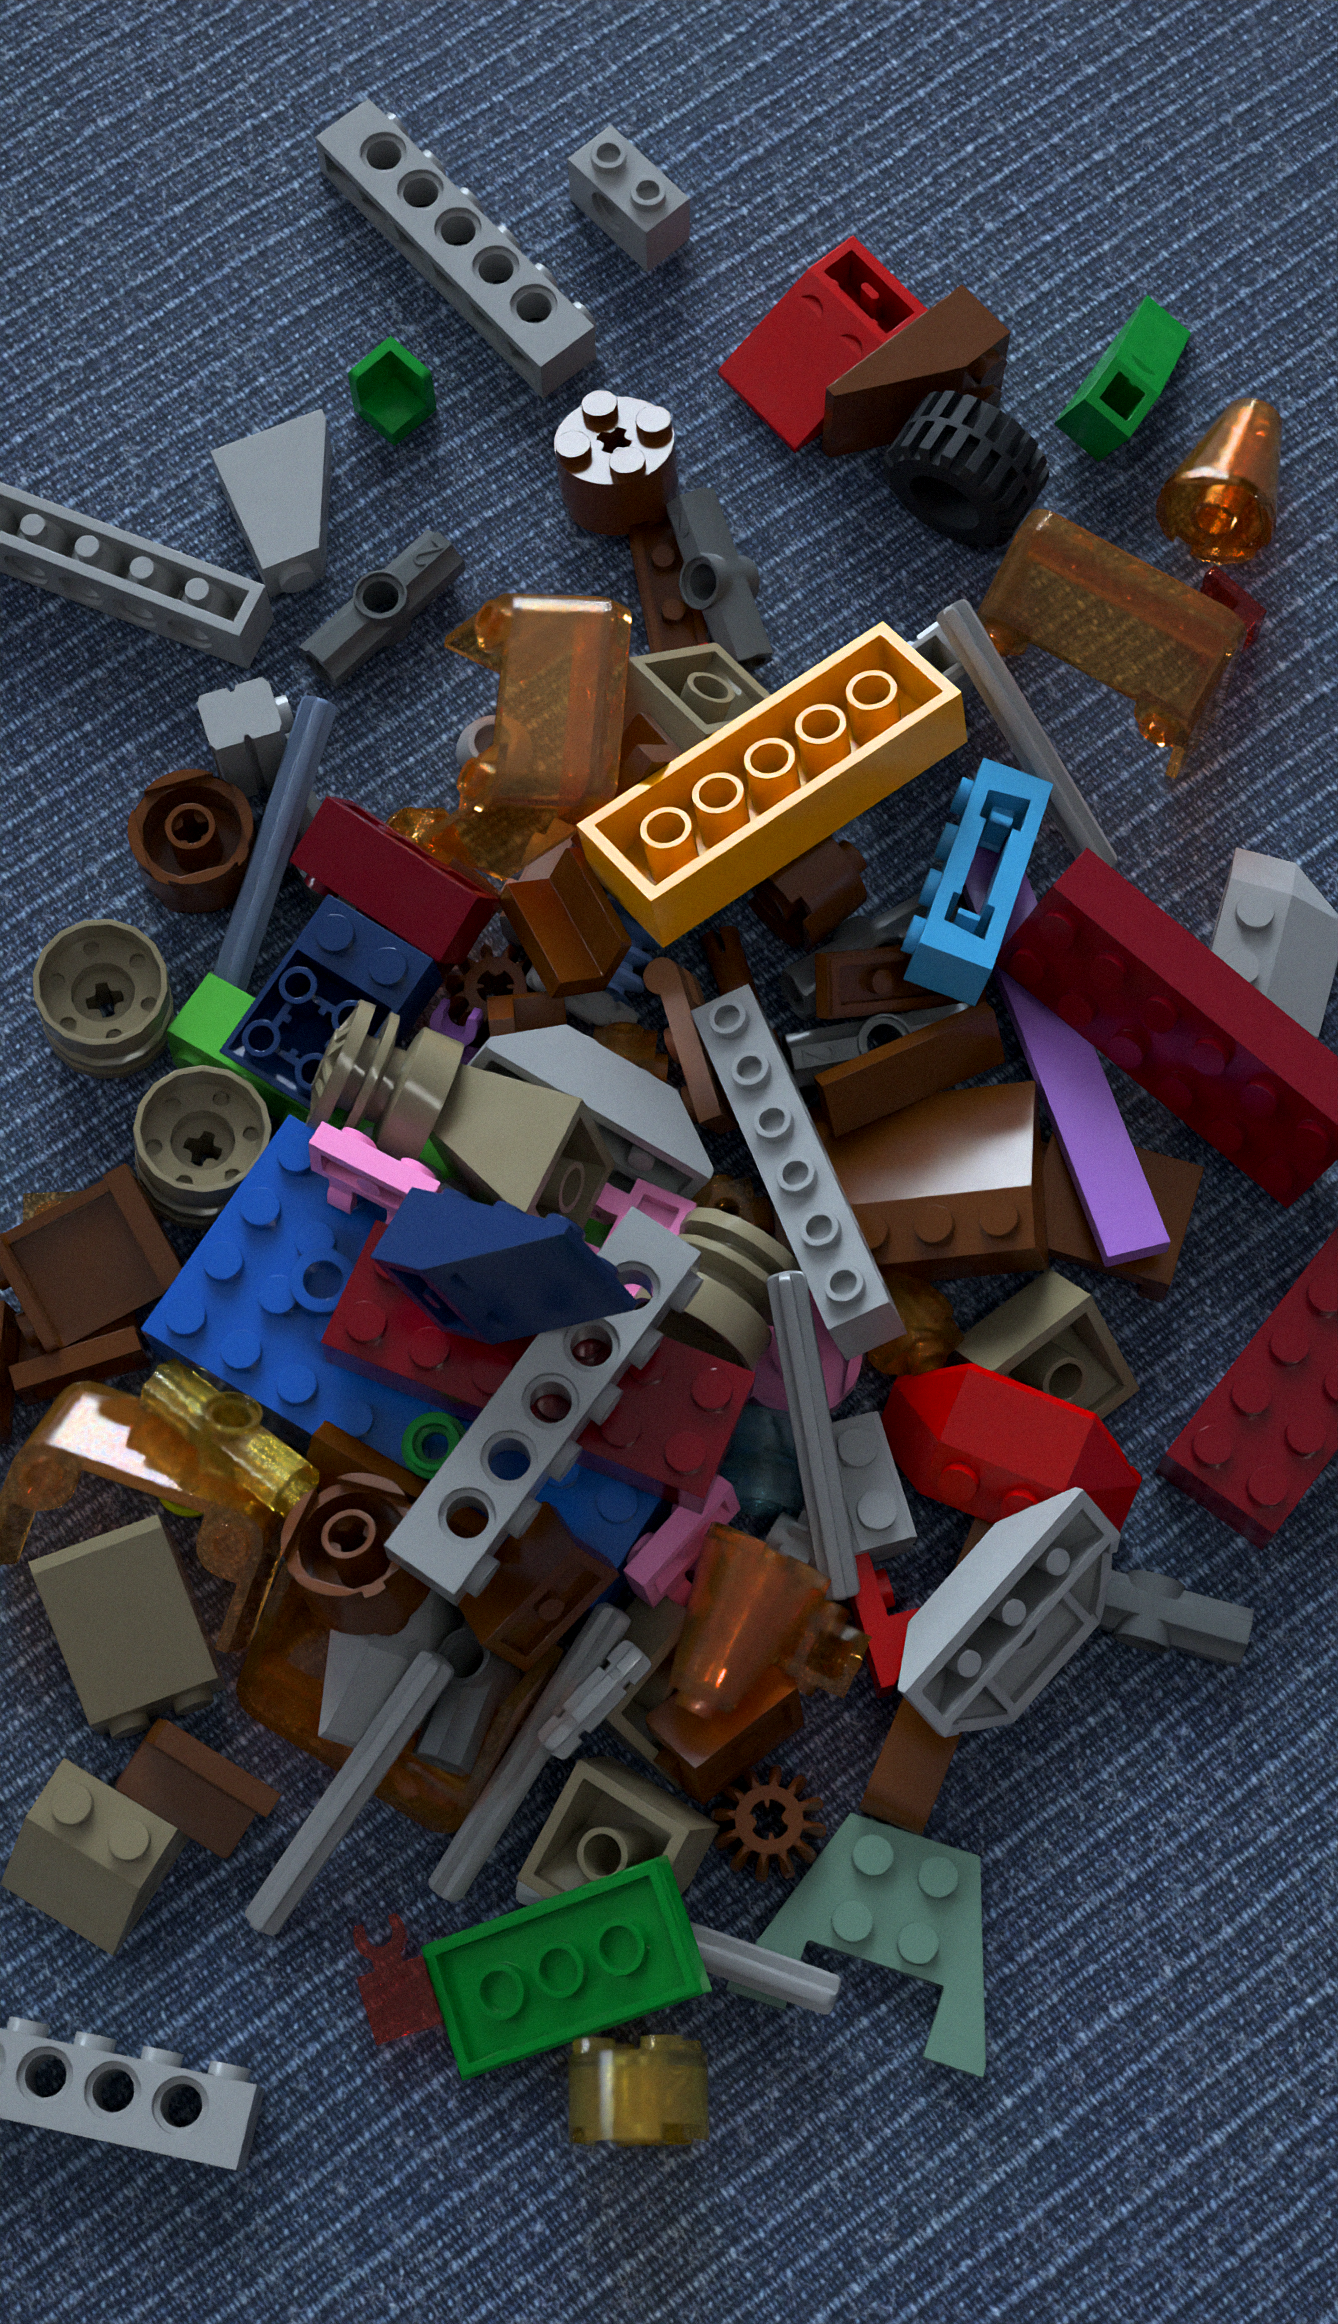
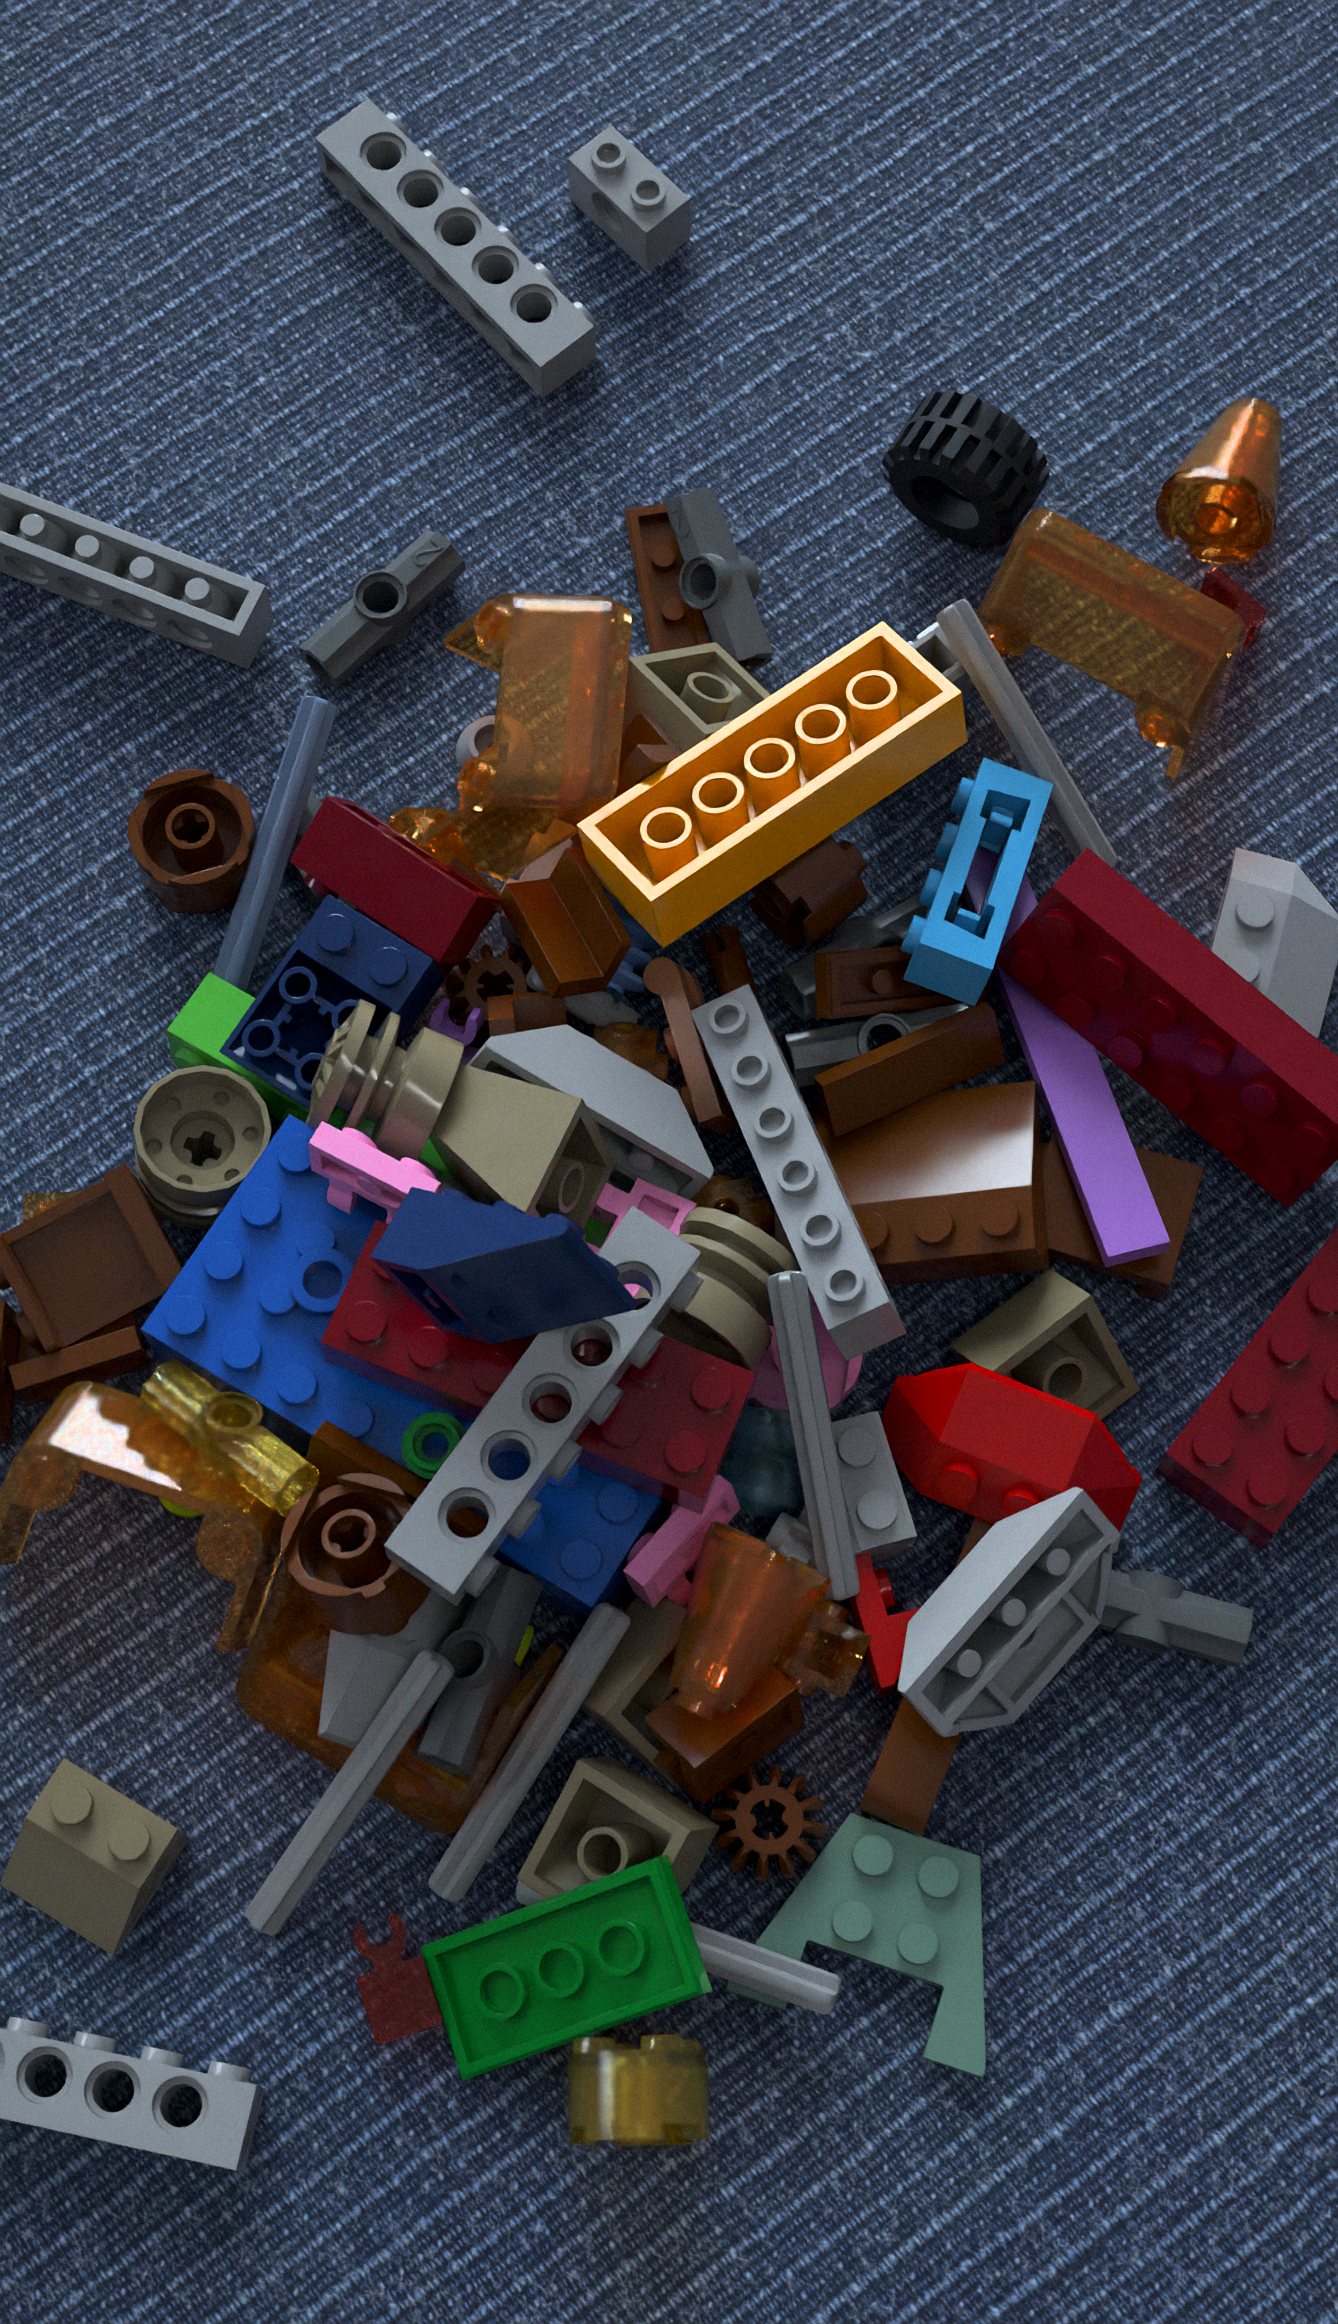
dark tan slope [28,1514,227,1739] -> none
dark tan wheel [33,919,174,1079] -> none
reddish brown panel [115,1718,282,1858] -> none
light grey brick [196,677,294,798] -> none
light grey slope [210,408,332,597] -> none
green panel [348,335,437,446] -> none
reddish brown panel [458,1501,620,1673] -> none
light grey axle [536,1640,652,1760] -> none
reddish brown brick [554,390,680,535] -> none
red slope [718,235,928,453] -> none
reddish brown slope [822,284,1011,458] -> none
clear orange brick [865,1270,965,1377] -> none
green slope [1054,295,1191,462] -> none

